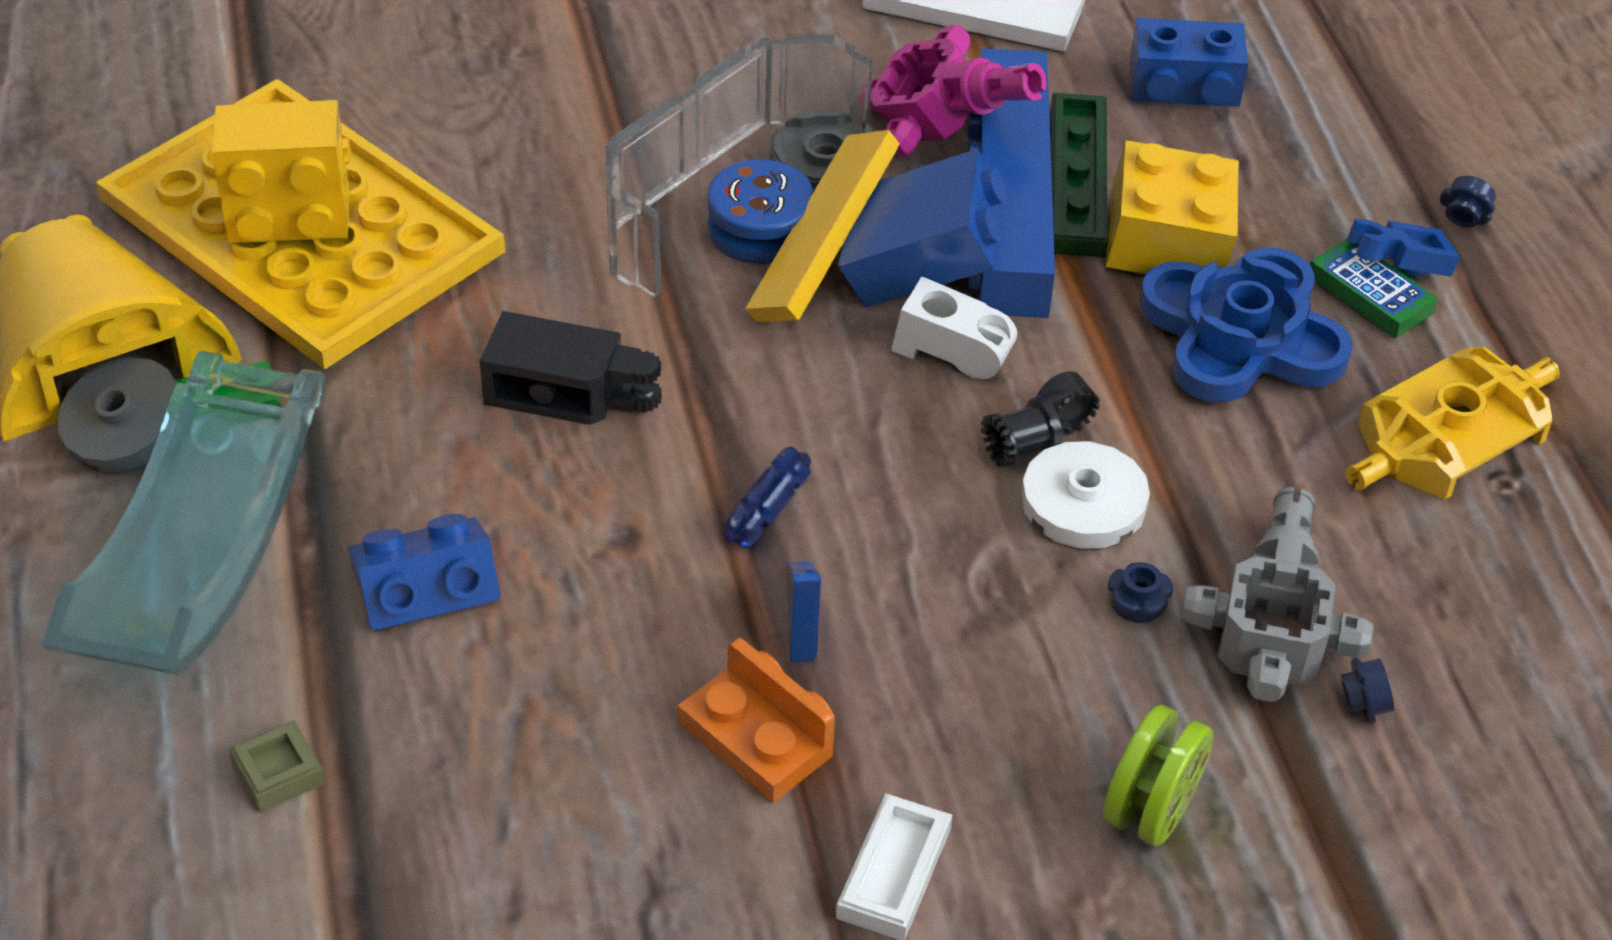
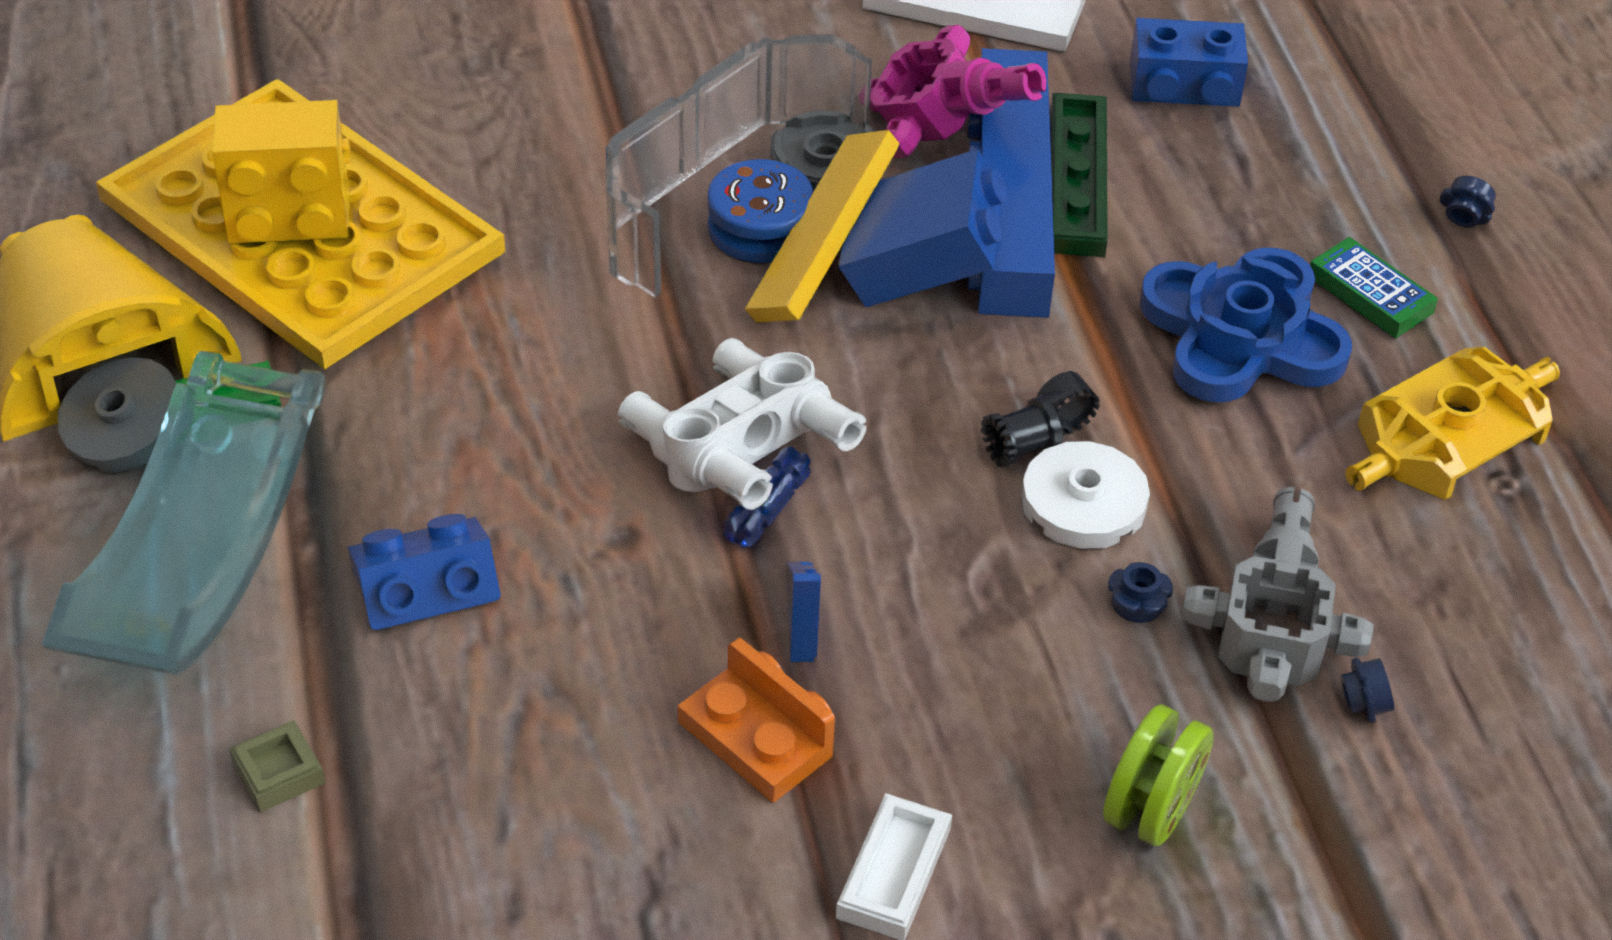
black hinge [480,311,662,425] -> none
white leg [891,277,1017,379] -> none
yellow brick [1106,140,1239,274] -> none
blue plate [1347,219,1460,277] -> none
none -> white piece [618,338,867,510]

